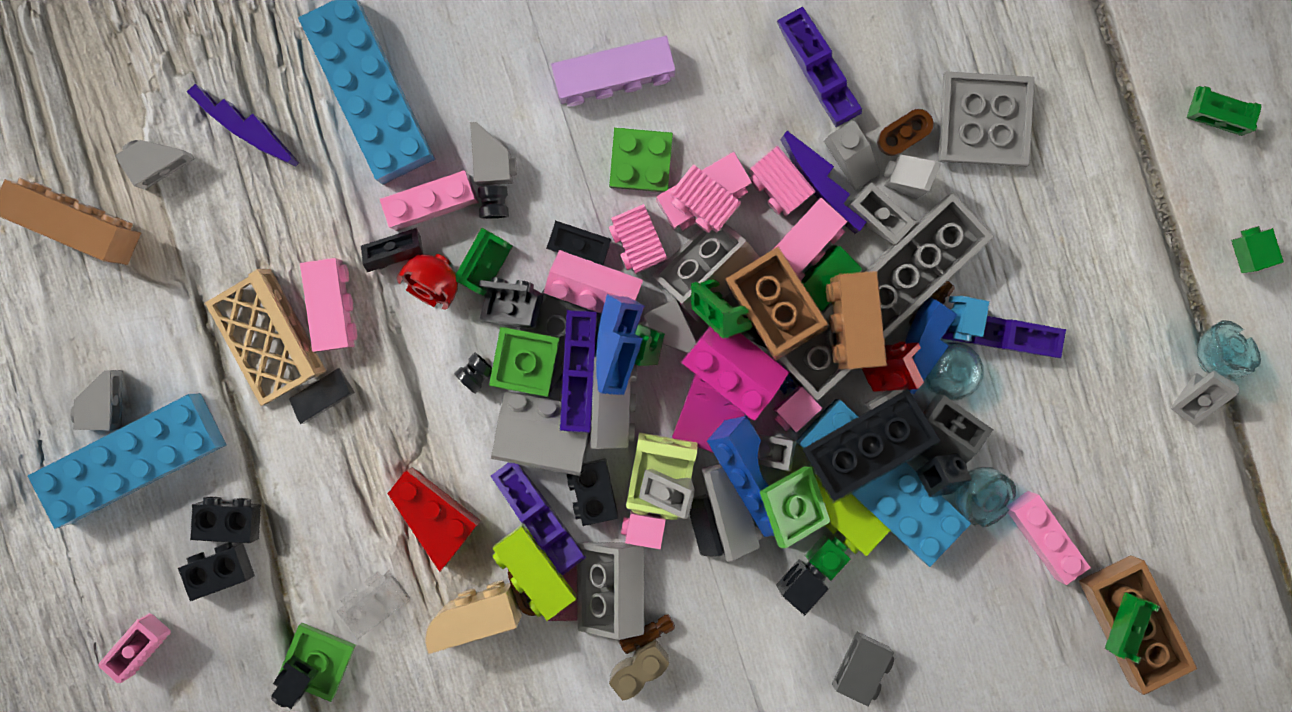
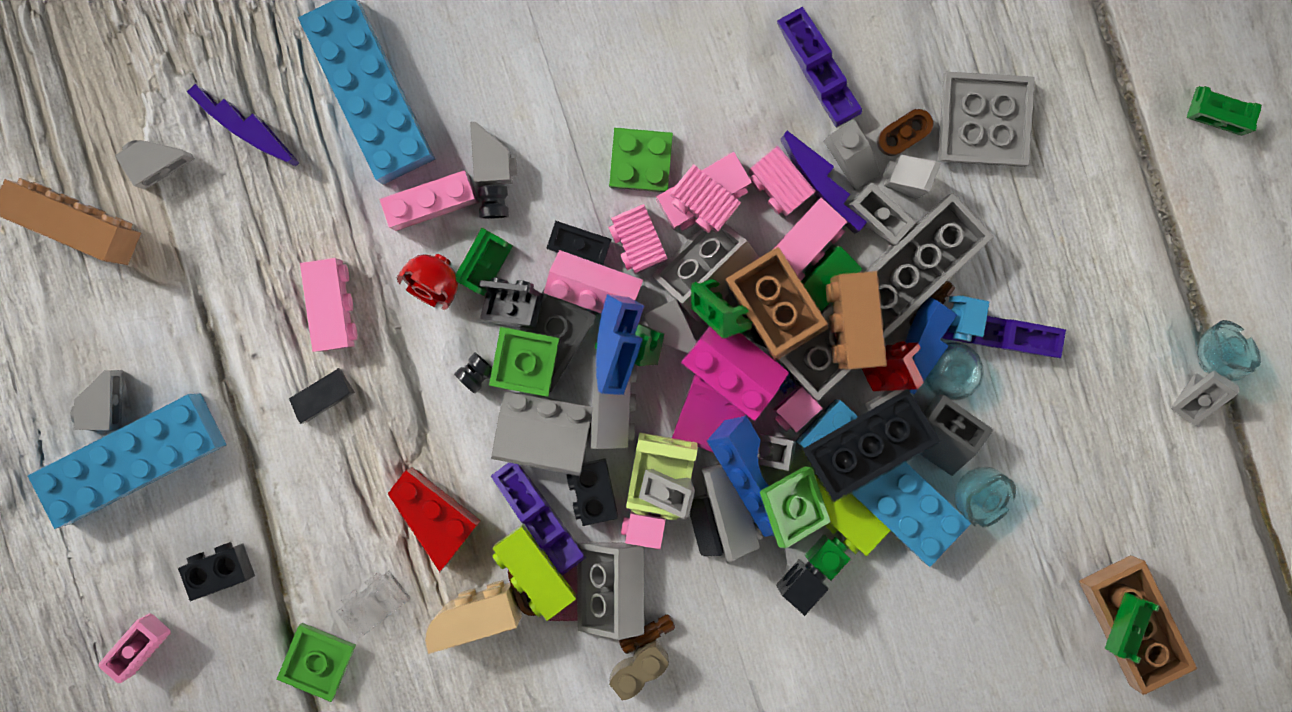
black brick [190,497,261,543] -> none
tan fence [205,269,326,406] -> none
black brick [271,656,319,709] -> none
black plate [361,228,423,273] -> none
lavender brick [551,36,675,106] -> none
dark purple slope [560,310,597,432] -> none
dark grey brick [832,631,894,707] -> none
black brick [916,453,972,498] -> none
bright pink brick [1004,491,1091,585] -> none
green brick [1231,226,1284,273] -> none

